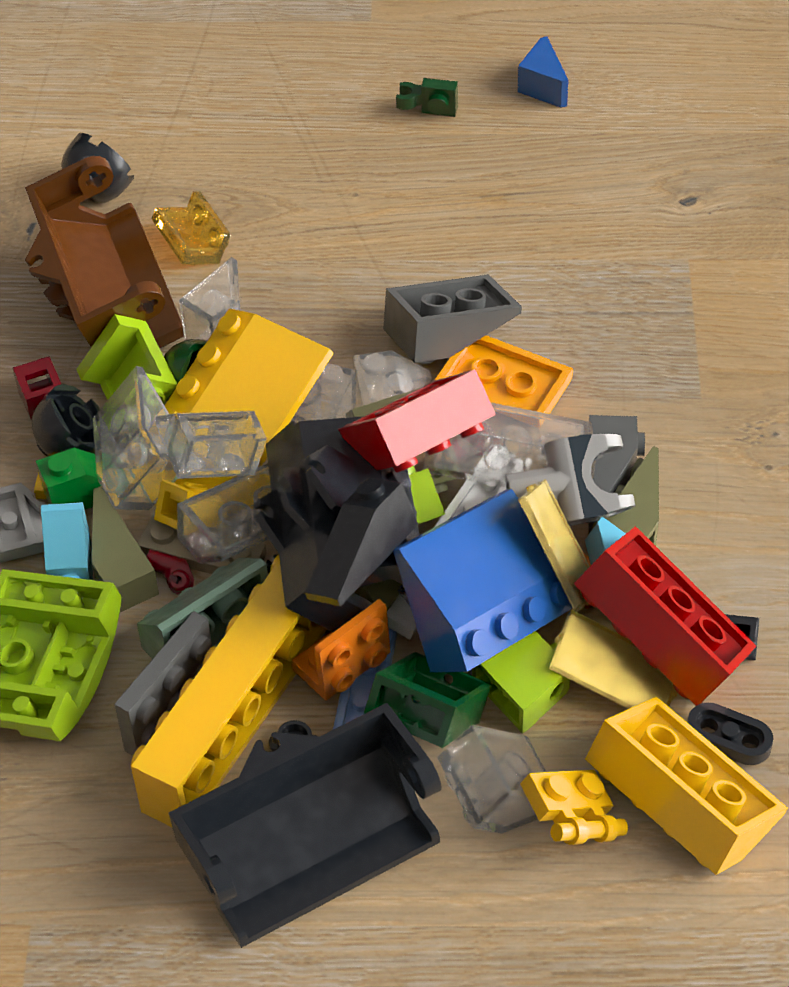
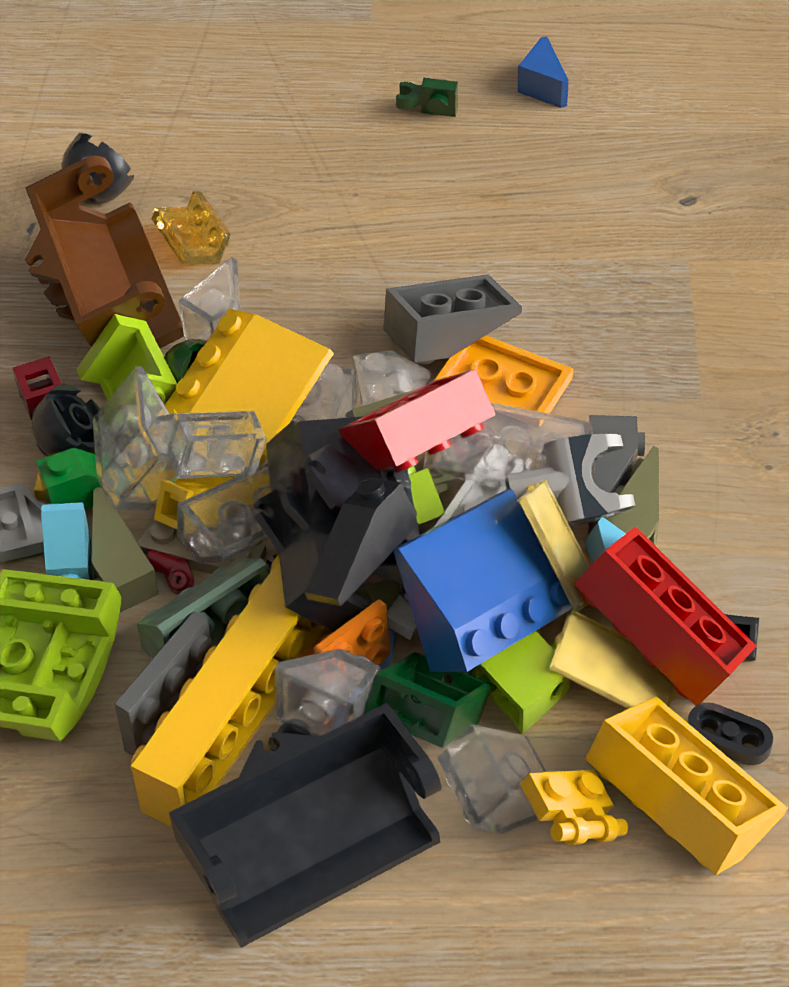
none -> clear slope [275,649,379,737]

